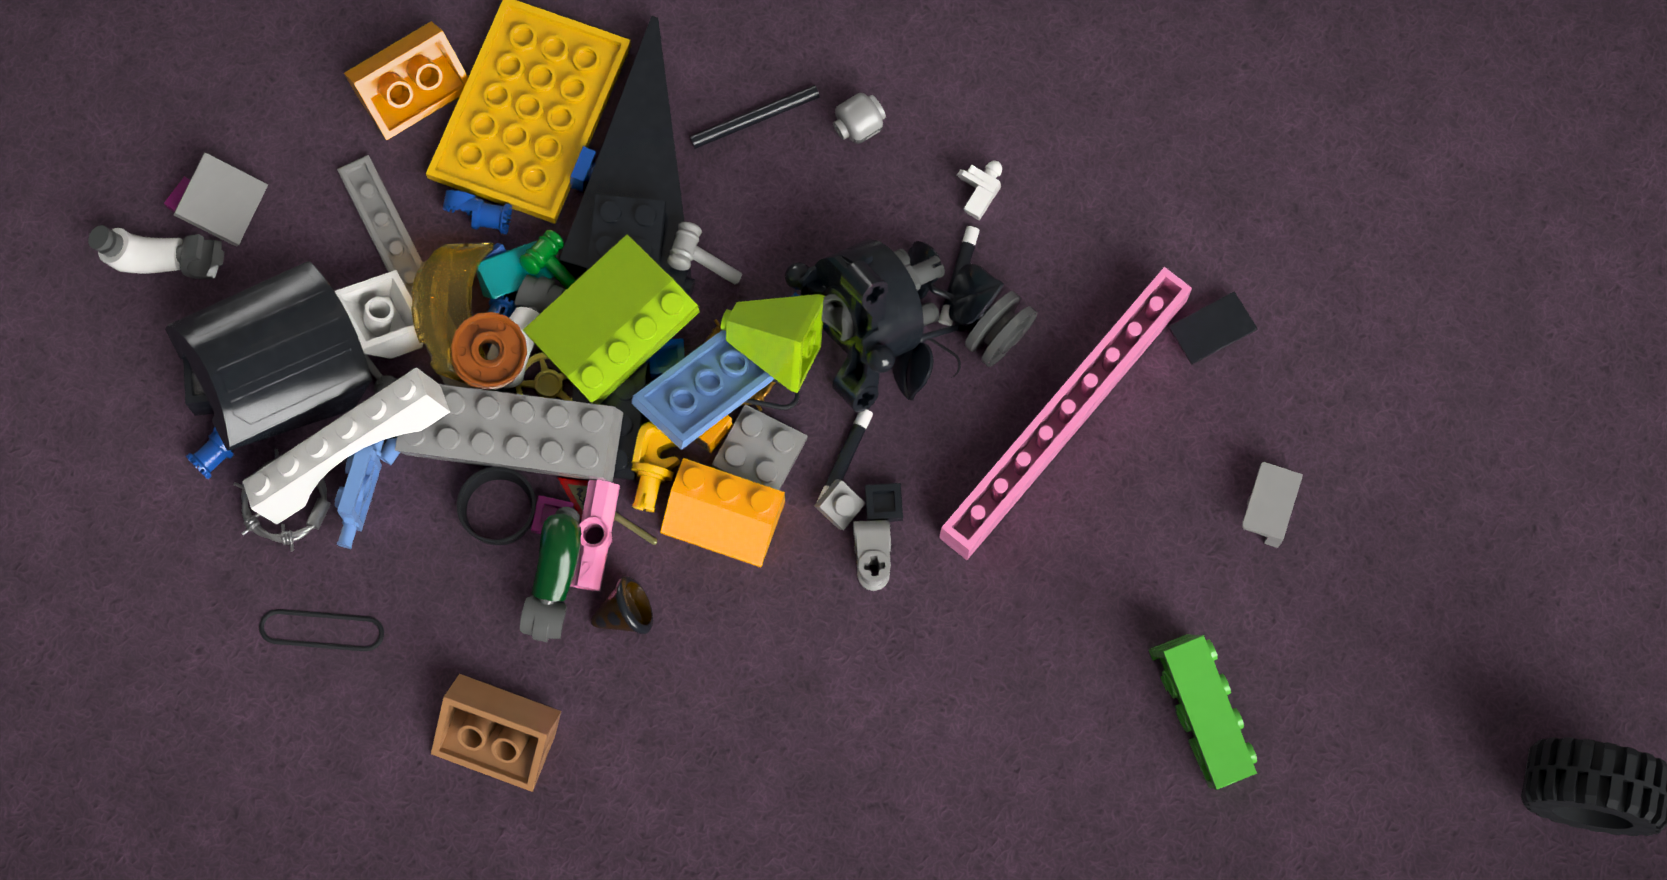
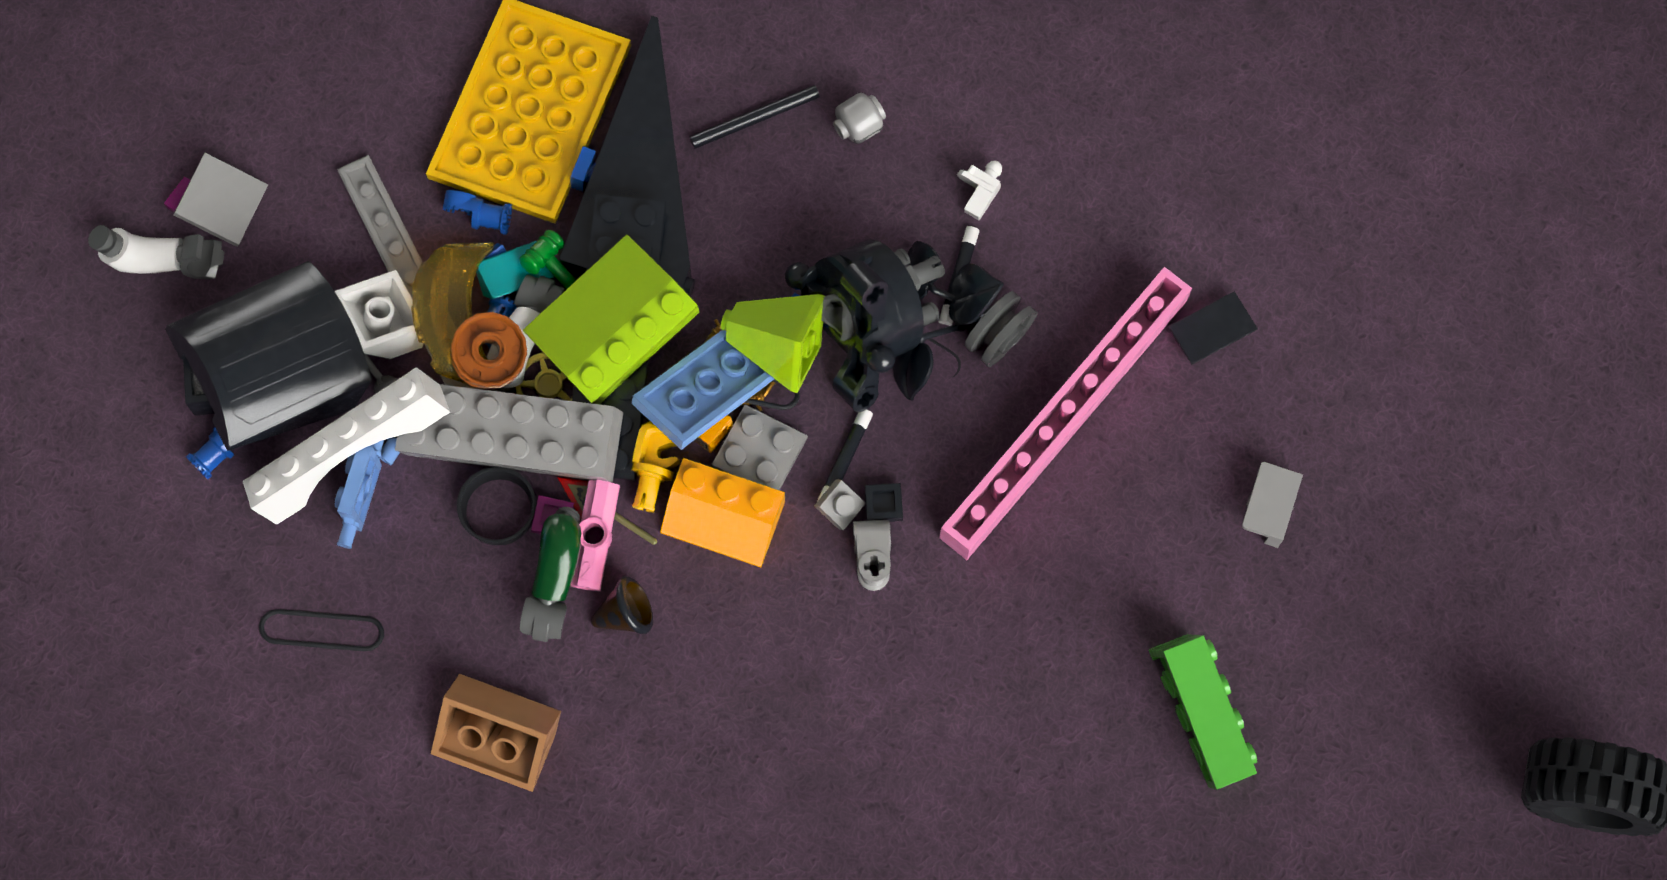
flat silver piece [233,449,331,552] -> none
light orange slope [344,21,468,140] -> none
blue plate [649,338,685,378] -> none
light grey piece [667,222,742,285] -> none

